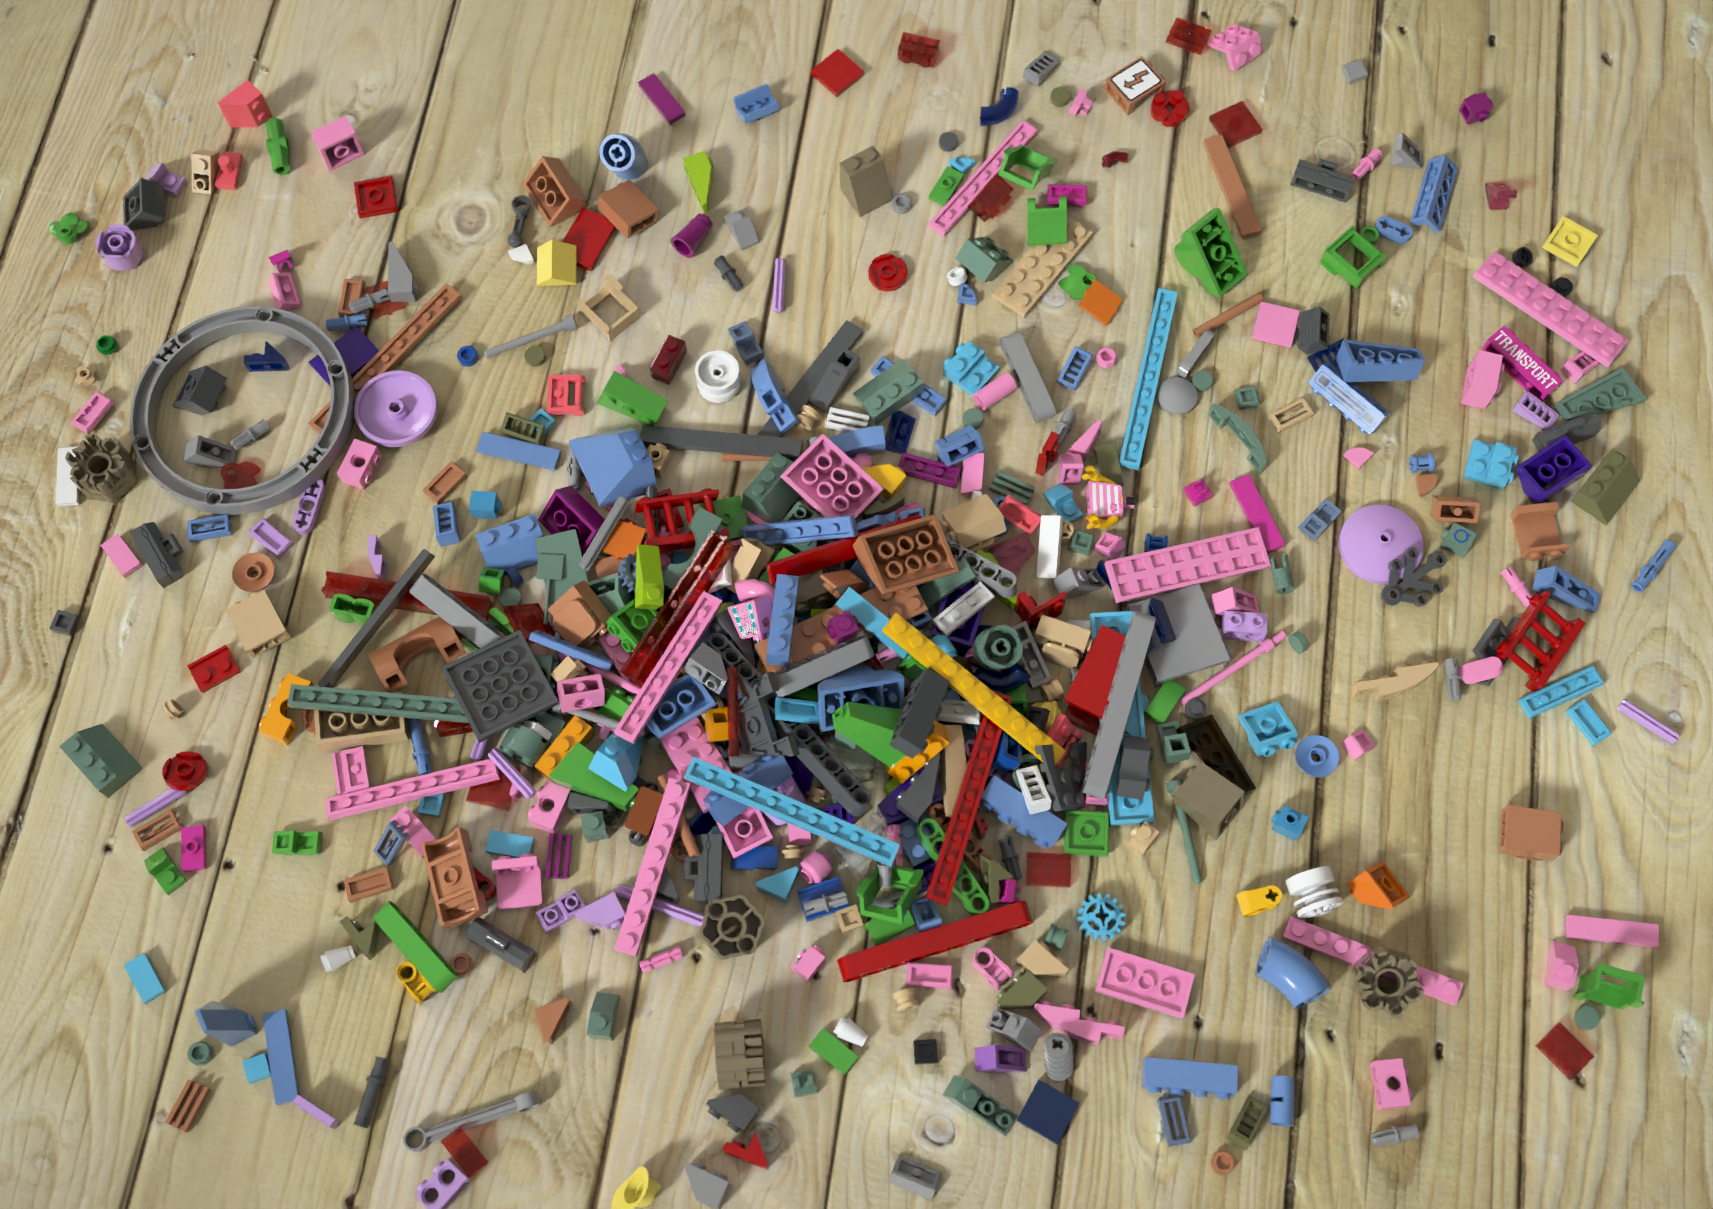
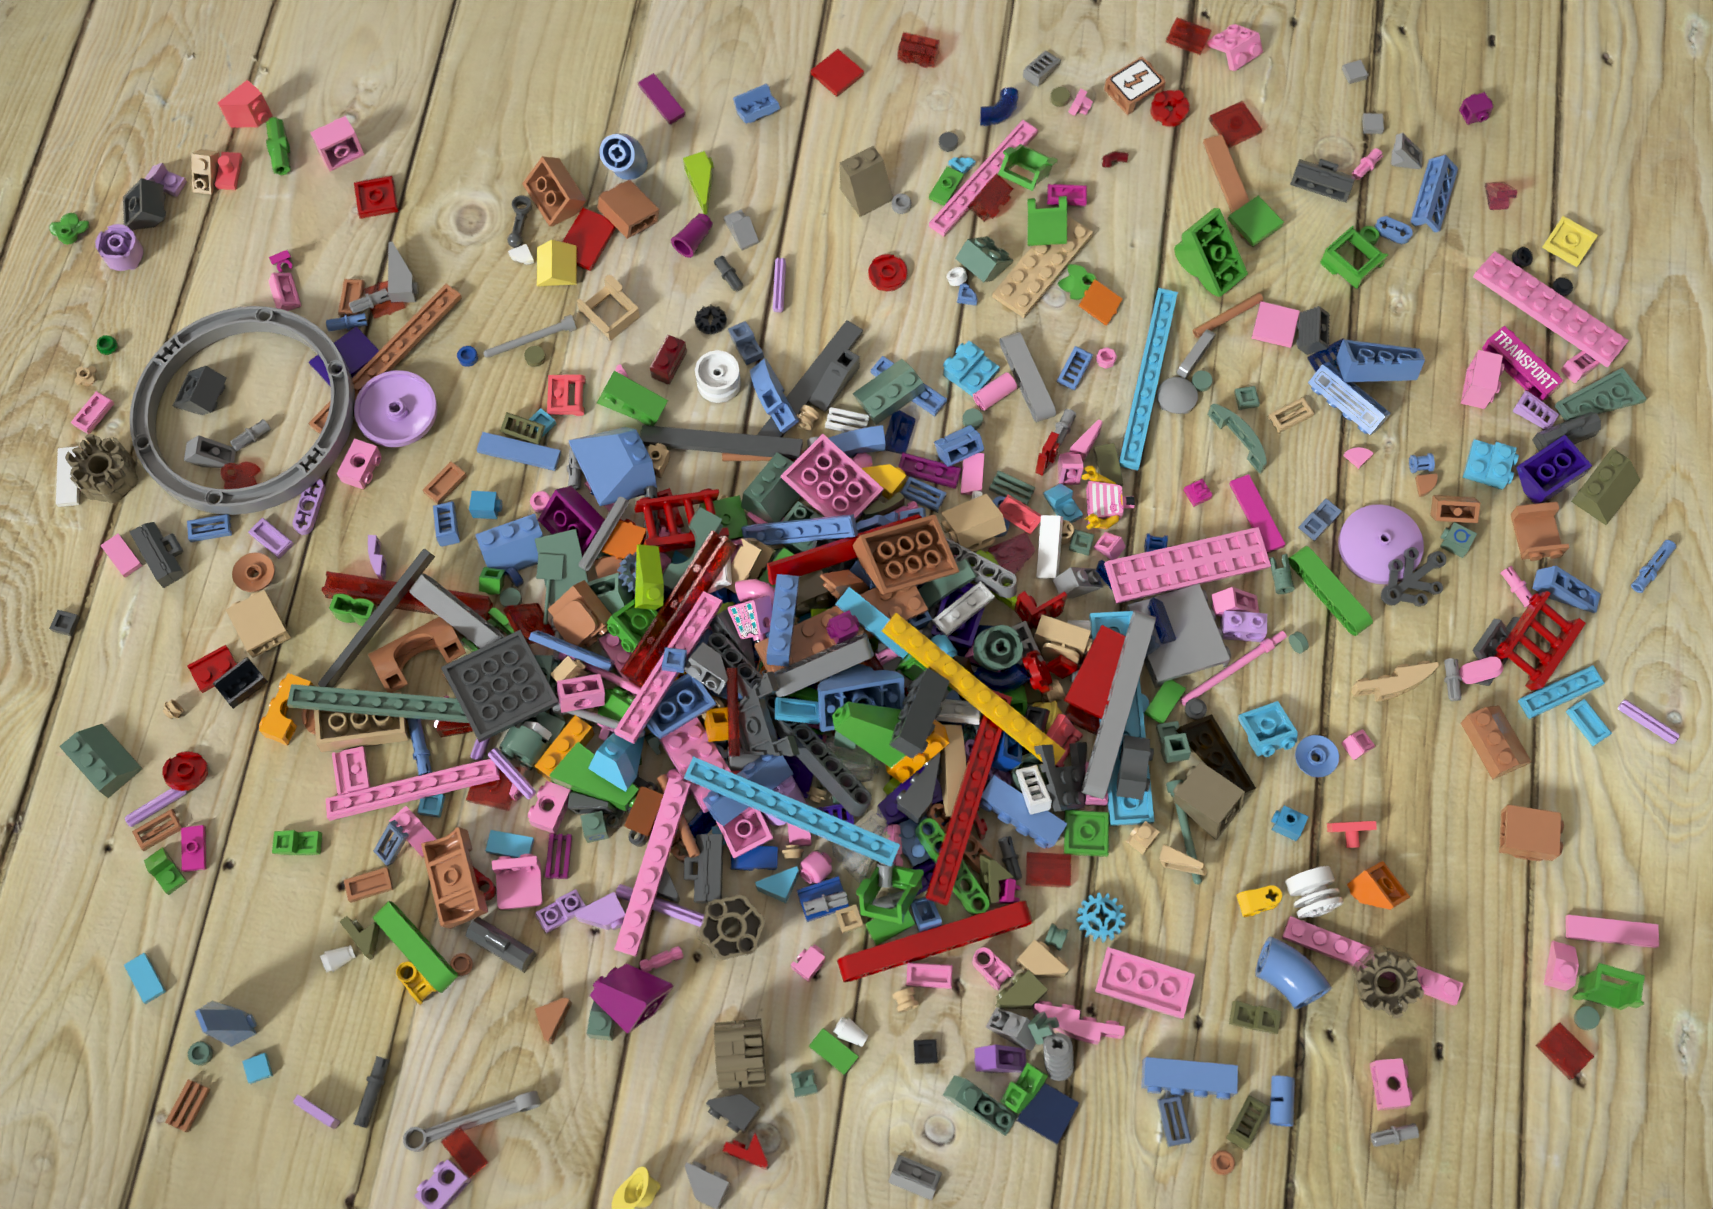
clear blue slope [244,341,290,372] -> none
medium blue tile [262,1009,299,1106] -> none
none -> black bracket [213,657,268,709]
none -> bright pink tile [530,491,550,513]
none -> magenta slope [590,963,674,1034]
none -> medium blue tile [662,647,687,673]
none -> black gear [695,304,727,334]
none -> medium blue tile [901,476,947,513]
none -> bright green slope [1000,1063,1048,1114]
none -> red plate [1022,650,1053,693]
none -> sand green tile [1028,1012,1060,1045]
none -> red tile [1047,654,1077,679]
none -> tan slope [1159,844,1207,875]
none -> bright green tile [1227,195,1284,247]
none -> olive slope [1229,1001,1281,1034]
none -> bright green beam [1288,546,1373,636]
none -> coral tile [1327,821,1377,848]
none -> light grey tile [1362,113,1384,134]
none -> nougat slope [1461,705,1531,780]

